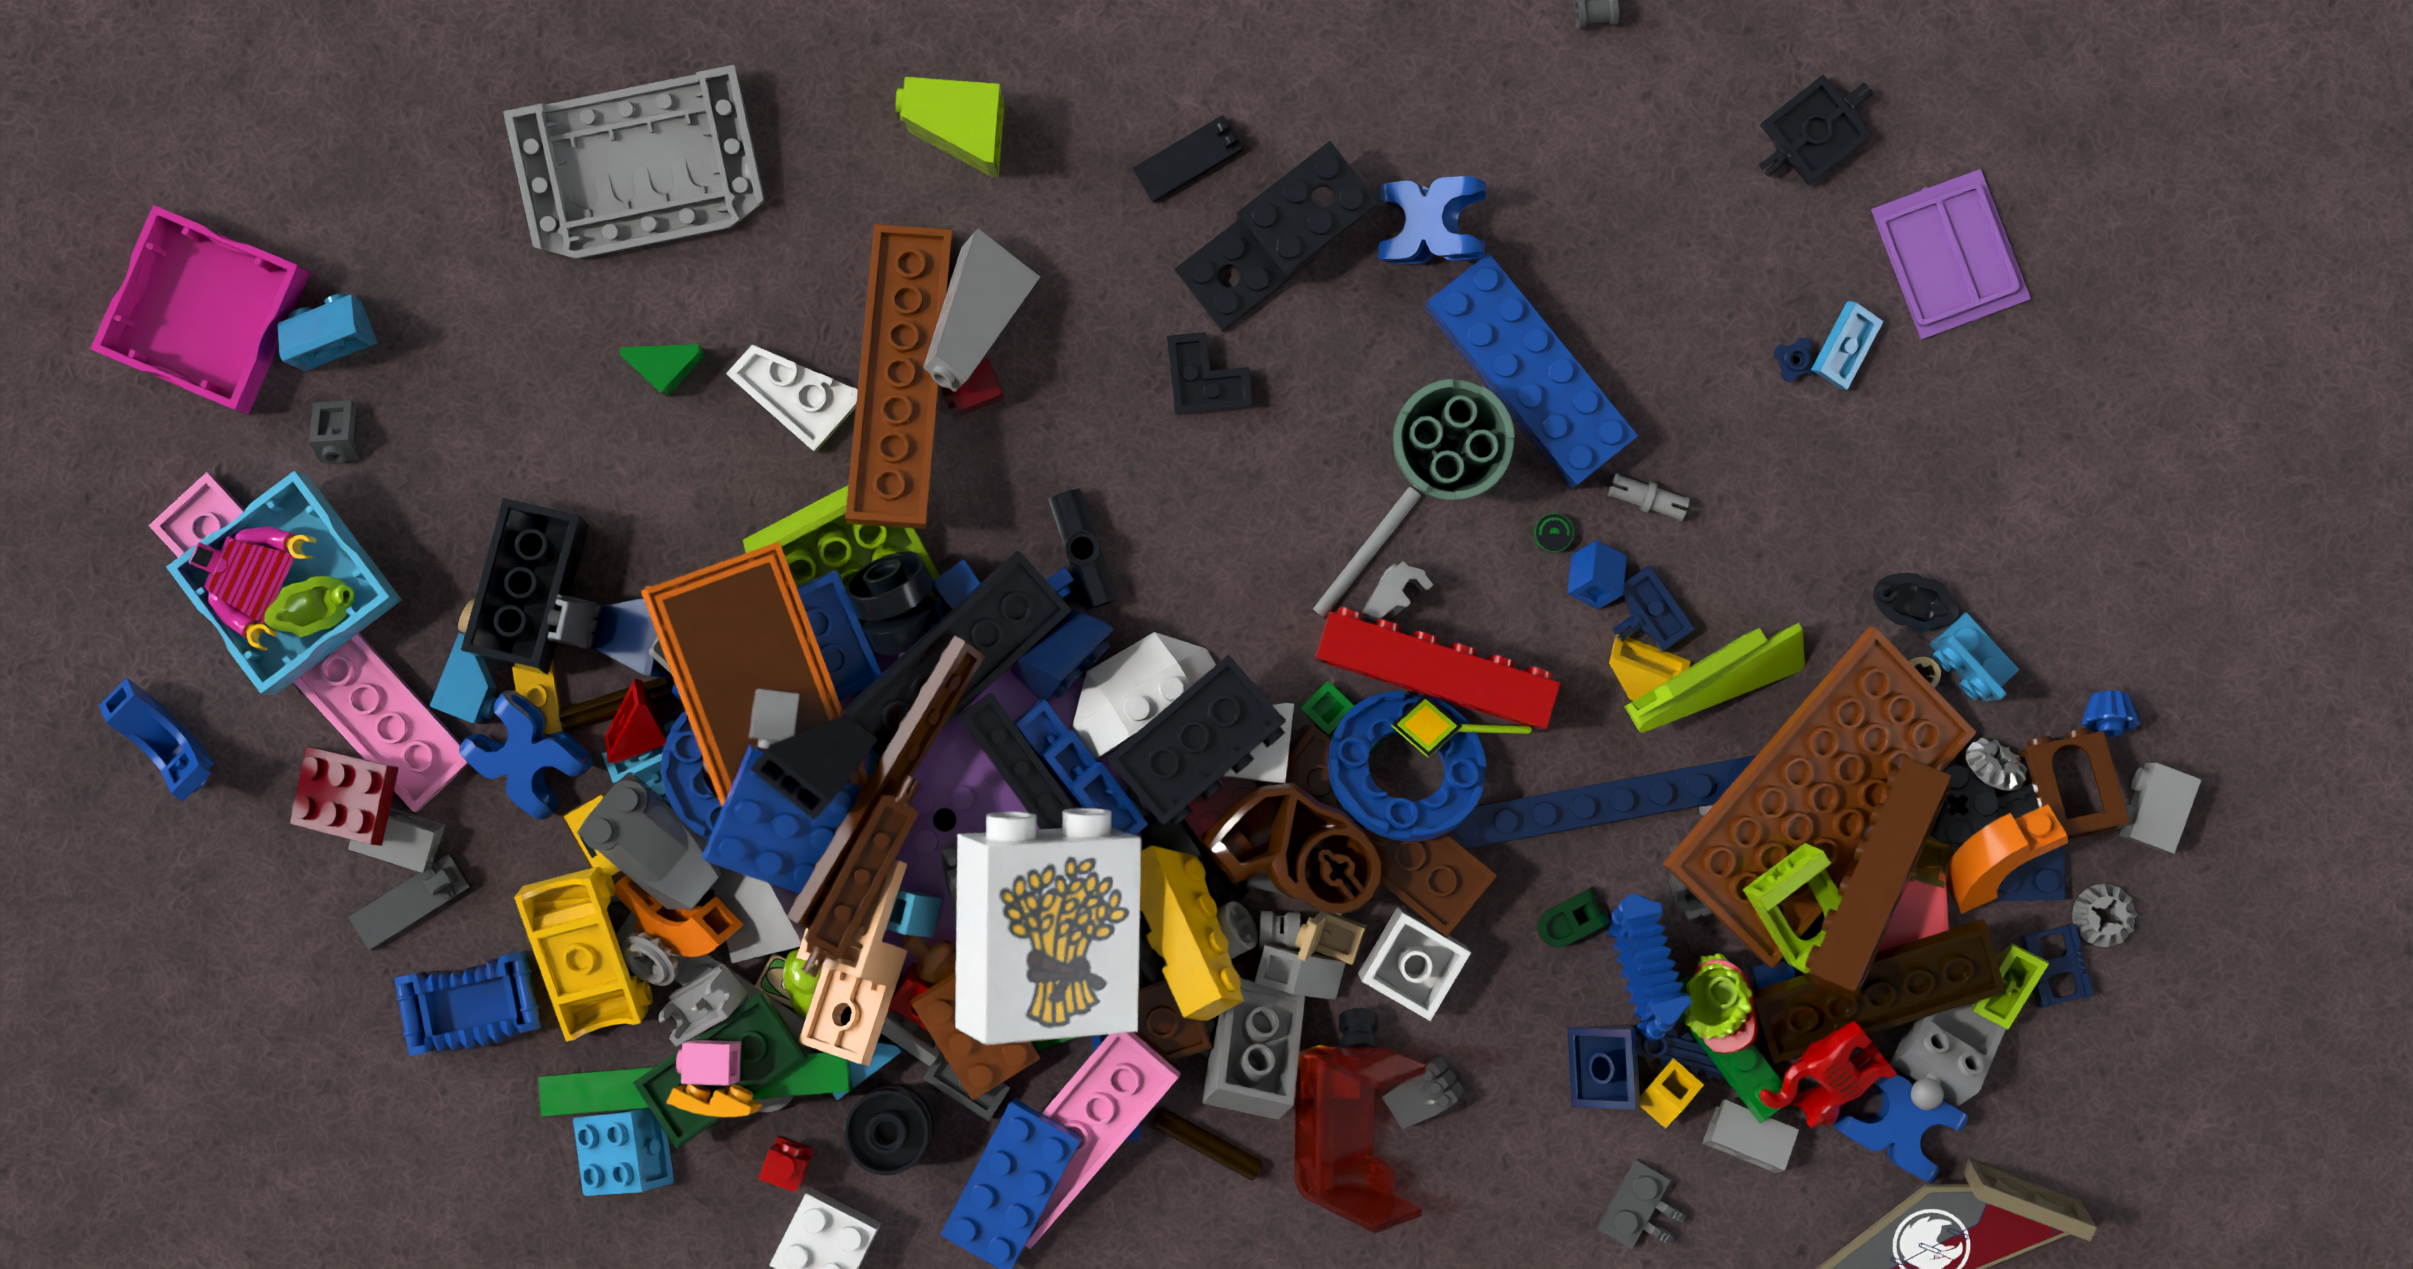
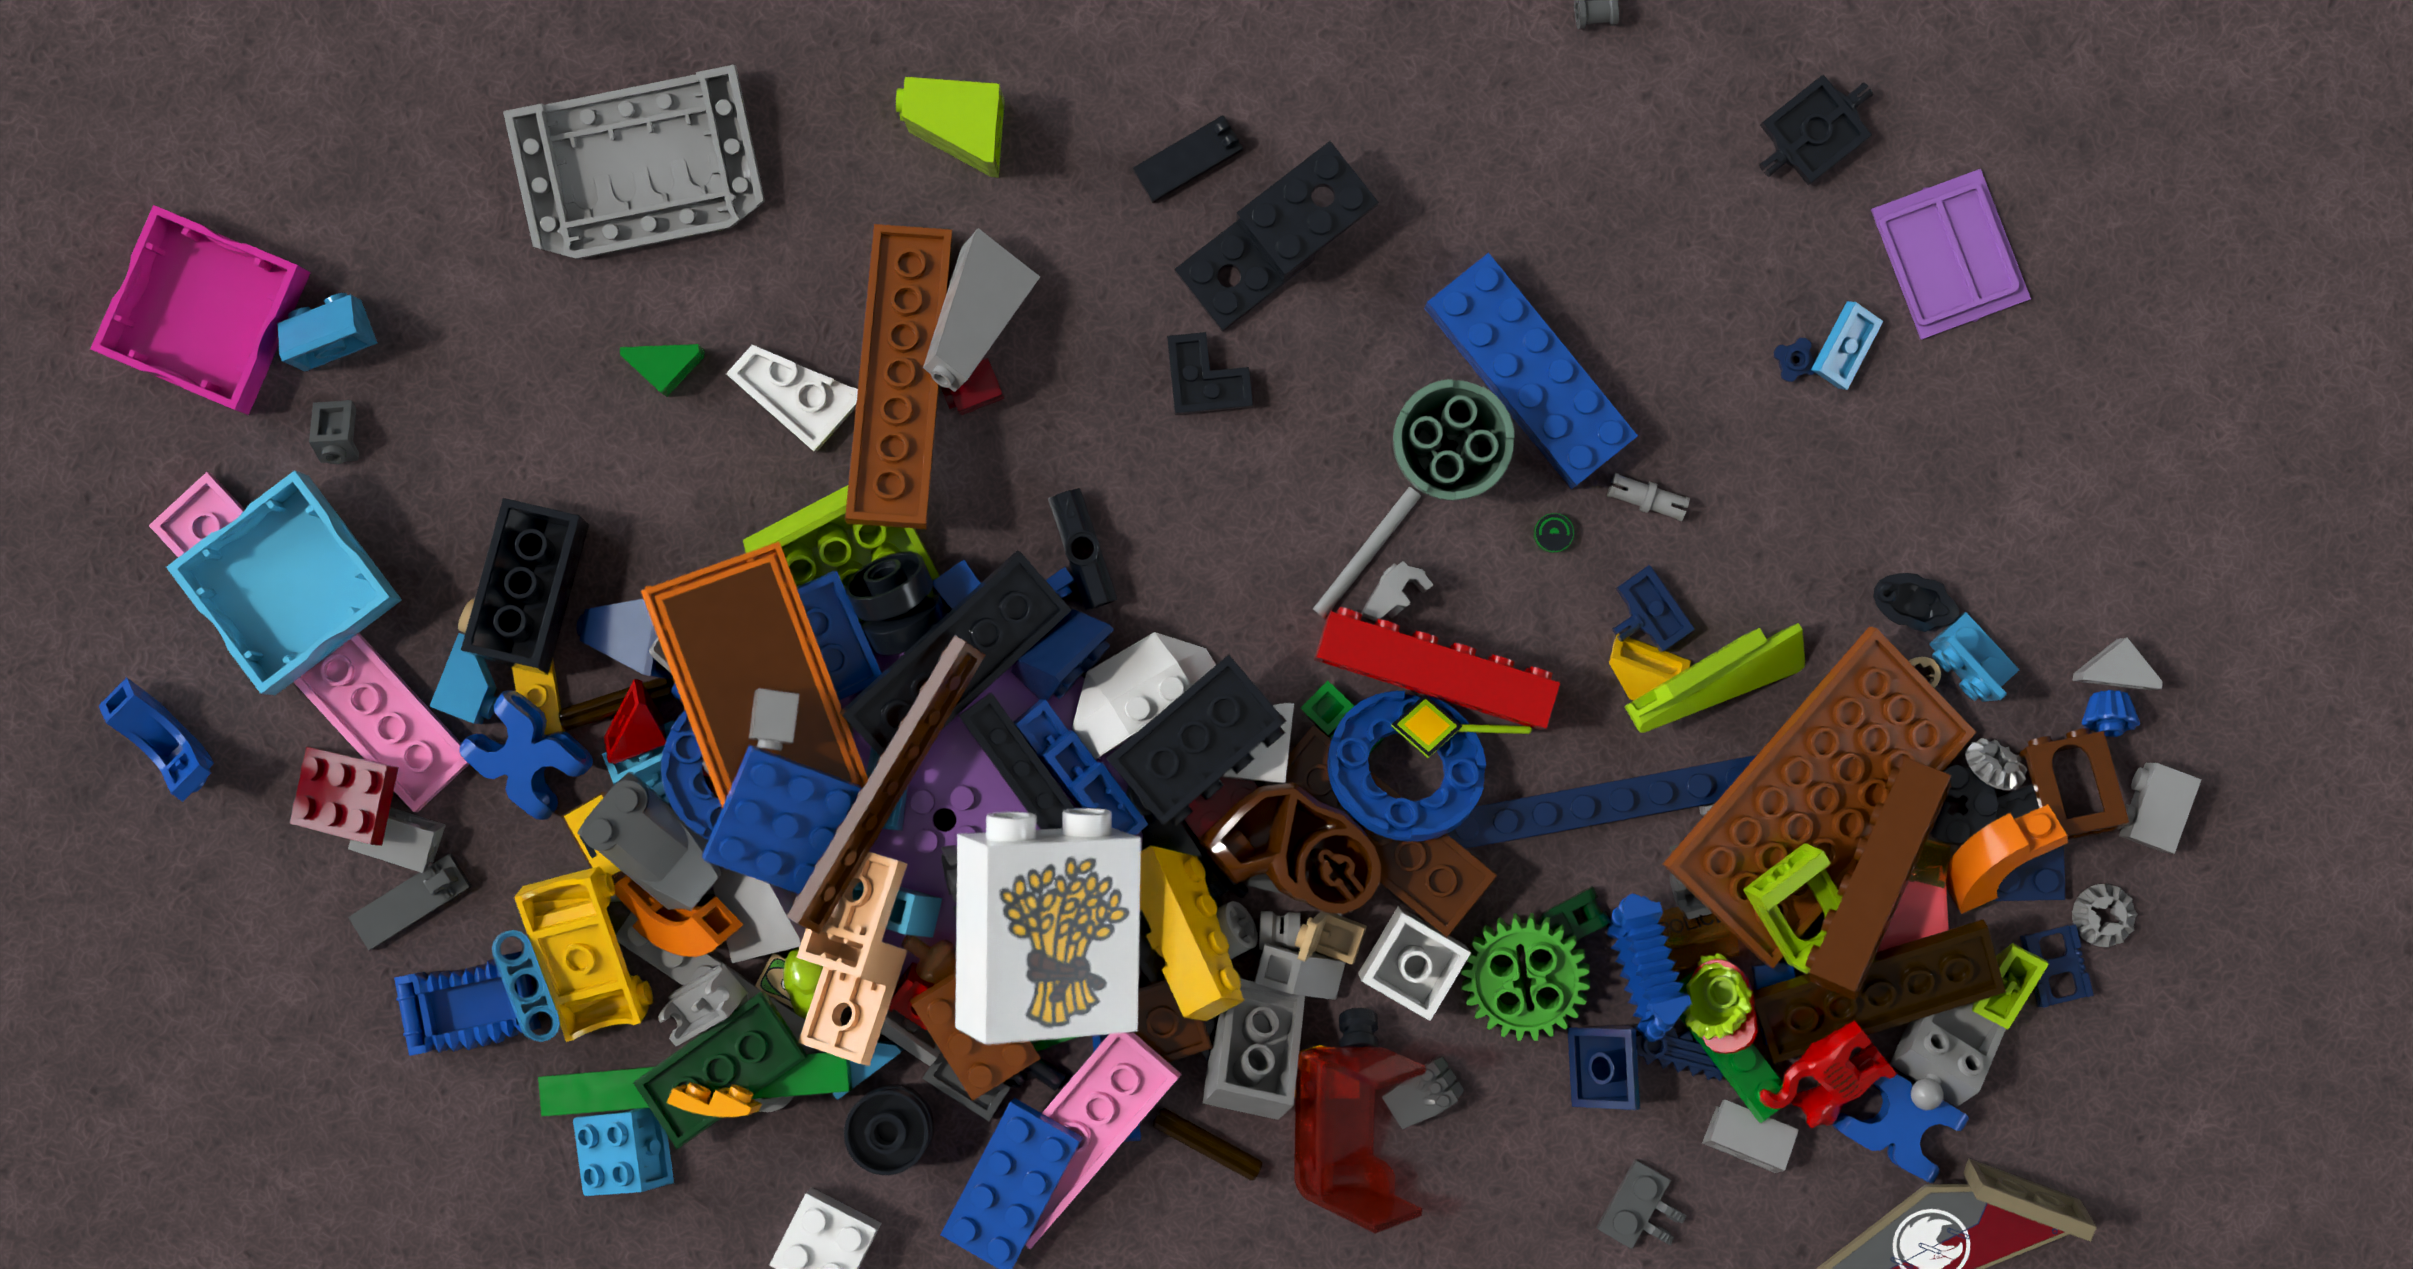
torso [189,526,317,651] -> none
lime arm [265,576,355,637] -> none
dark grey hand [547,594,601,648] -> none
light grey gear [621,931,679,986] -> none
bright pink brick [676,1040,741,1085] -> none
black slope [750,714,878,820] -> none
red brick [758,1136,815,1193] -> none
reddish brown plate [801,774,922,978] -> none
piece [1378,176,1486,265] -> none
blue panel [1567,540,1626,610] -> none
yellow brick [1640,1058,1704,1129] -> none
none -> dark azure beam [492,930,560,1042]
none -> black arm [1005,1057,1066,1091]
none -> bright green gear [1461,913,1590,1041]
none -> clear orange panel [1657,907,1739,971]
none -> light grey slope [2073,638,2163,690]

